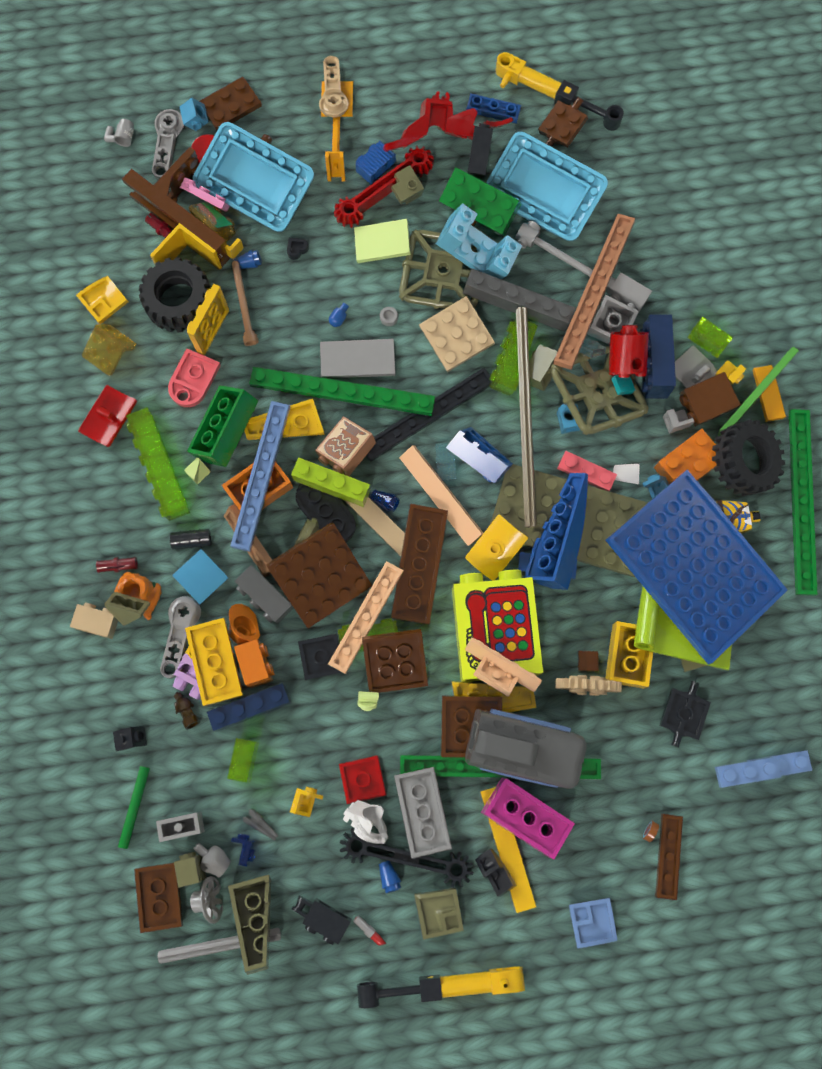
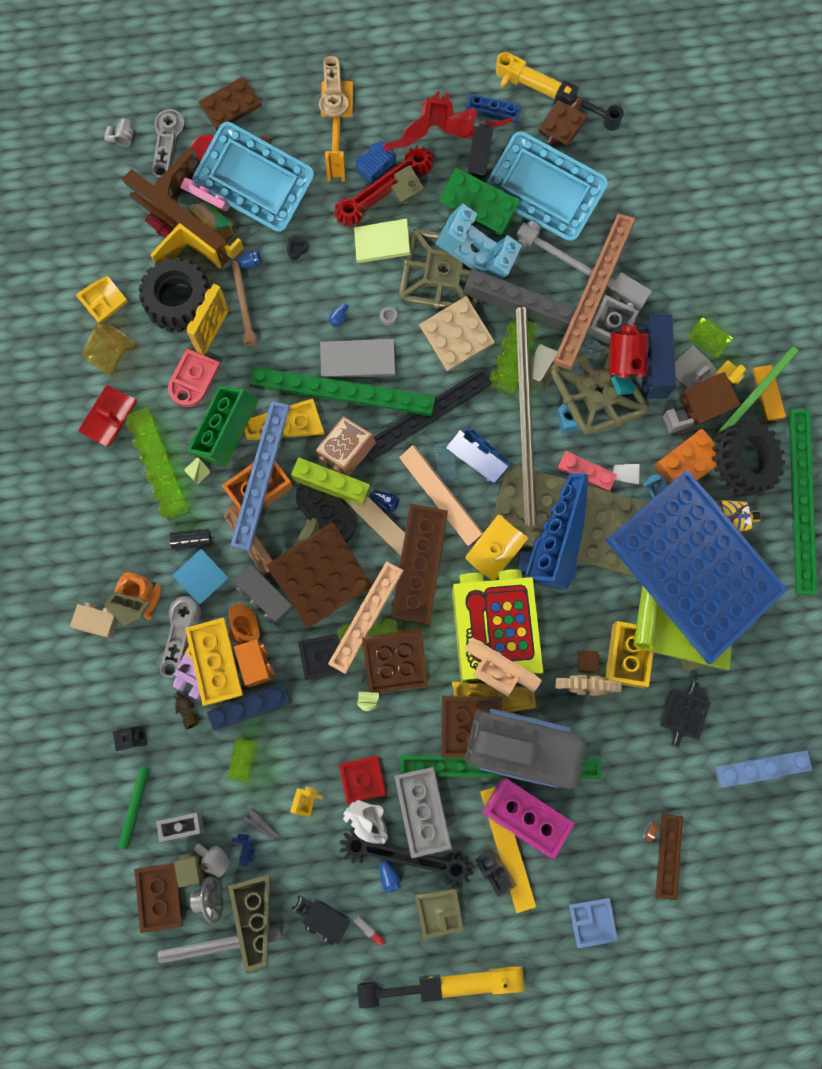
dark red pin [96,557,138,573] -> none
dark azure brick [180,98,208,131] -> none

